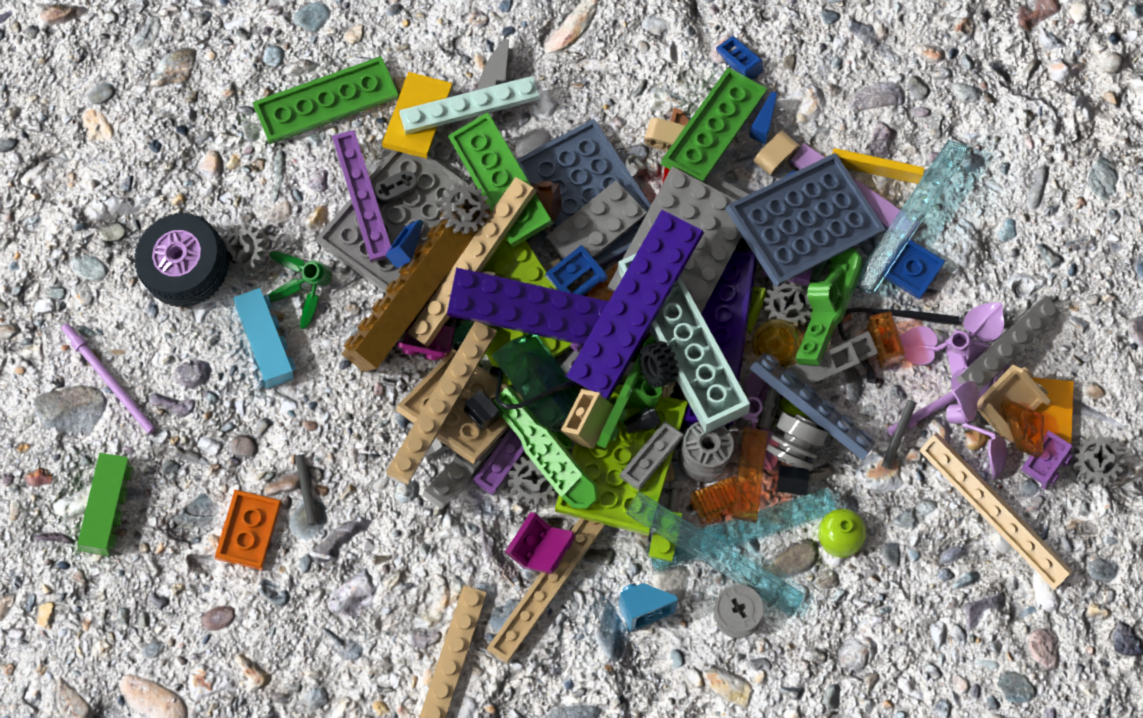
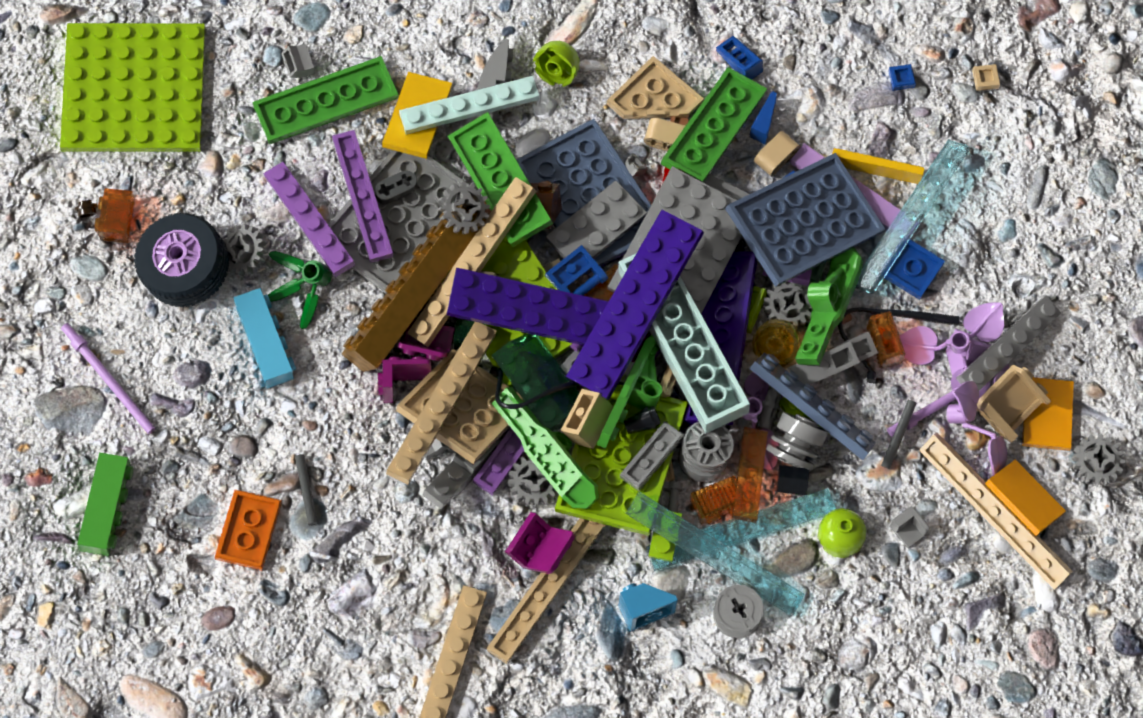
blue slope [385,219,423,268] -> none
black piece [463,390,504,431] -> none
black tyre [638,341,679,388] -> none
clear orange wing [1000,398,1044,458] -> none
medium lavender bracket [1021,430,1073,490] -> none
none -> lime plate [60,23,205,152]
none -> dark brown plate [74,200,98,218]
none -> clear orange brick [95,188,135,243]
none -> medium lavender plate [263,162,355,278]
none -> light grey piece [281,43,315,78]
none -> magenta bracket [378,357,431,403]
none -> lime cylinder [533,40,580,87]
none -> tan plate [606,56,704,119]
none -> blue tile [888,64,916,91]
none -> light grey panel [890,506,930,548]
none -> tan plate [972,64,1000,91]
none -> light orange tile [985,459,1066,536]

